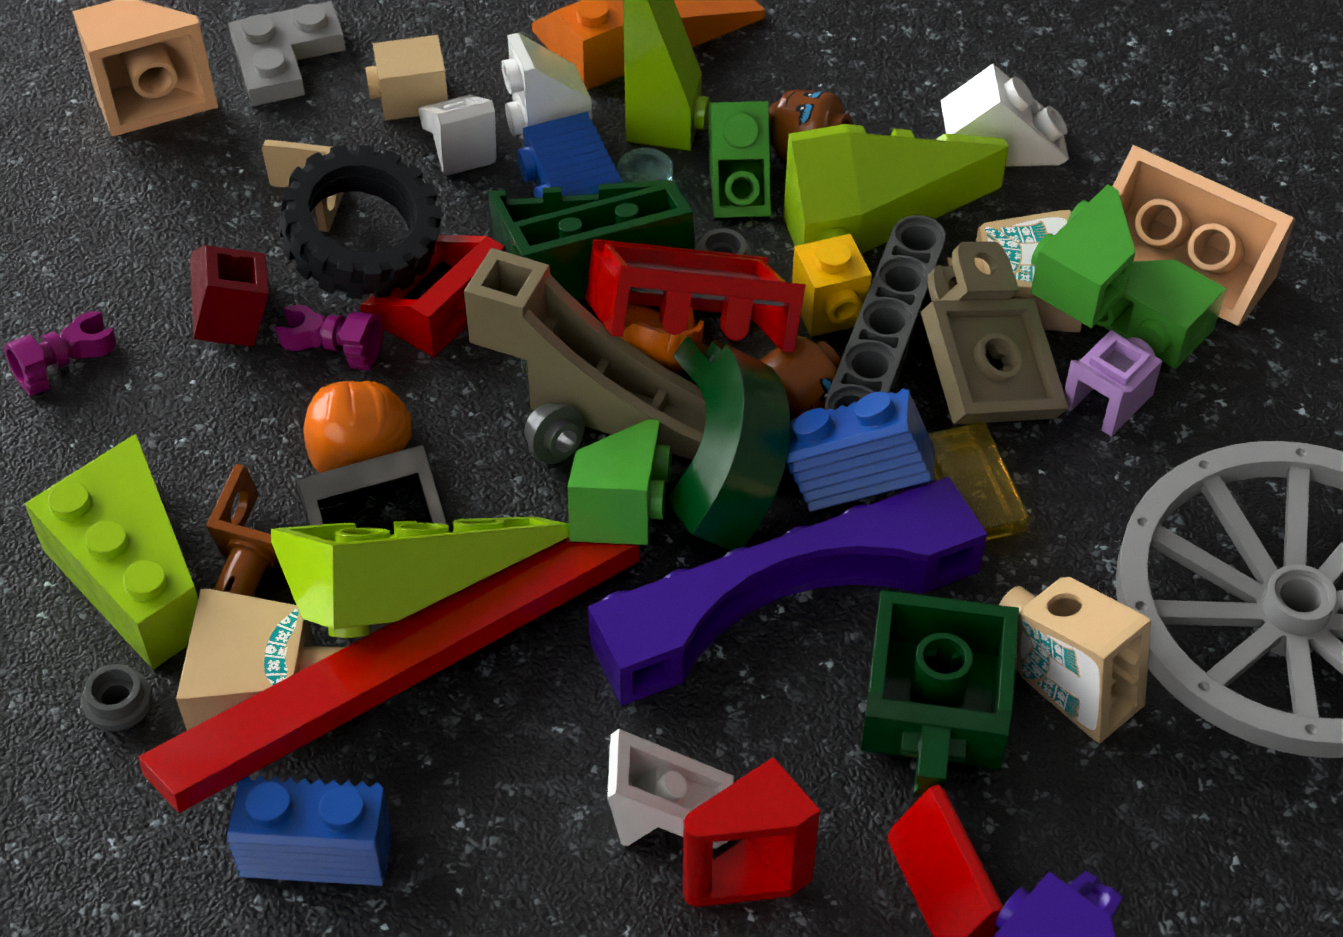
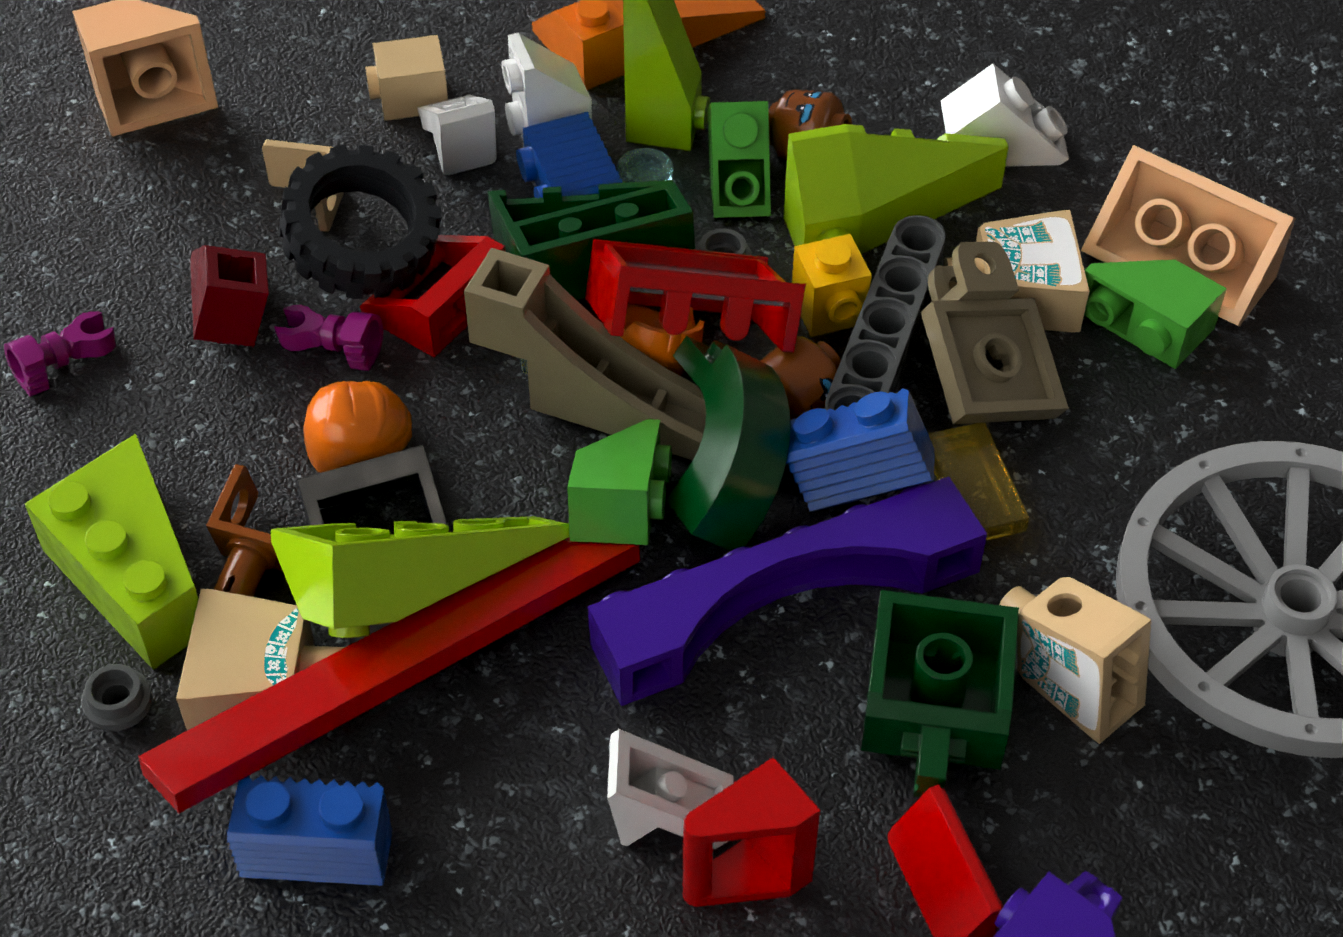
light grey plate [228,1,346,106] -> none
dark grey plate [524,402,585,464] -> none
bright green slope [1030,184,1136,328] -> none
lavender window [1064,330,1162,437] -> none

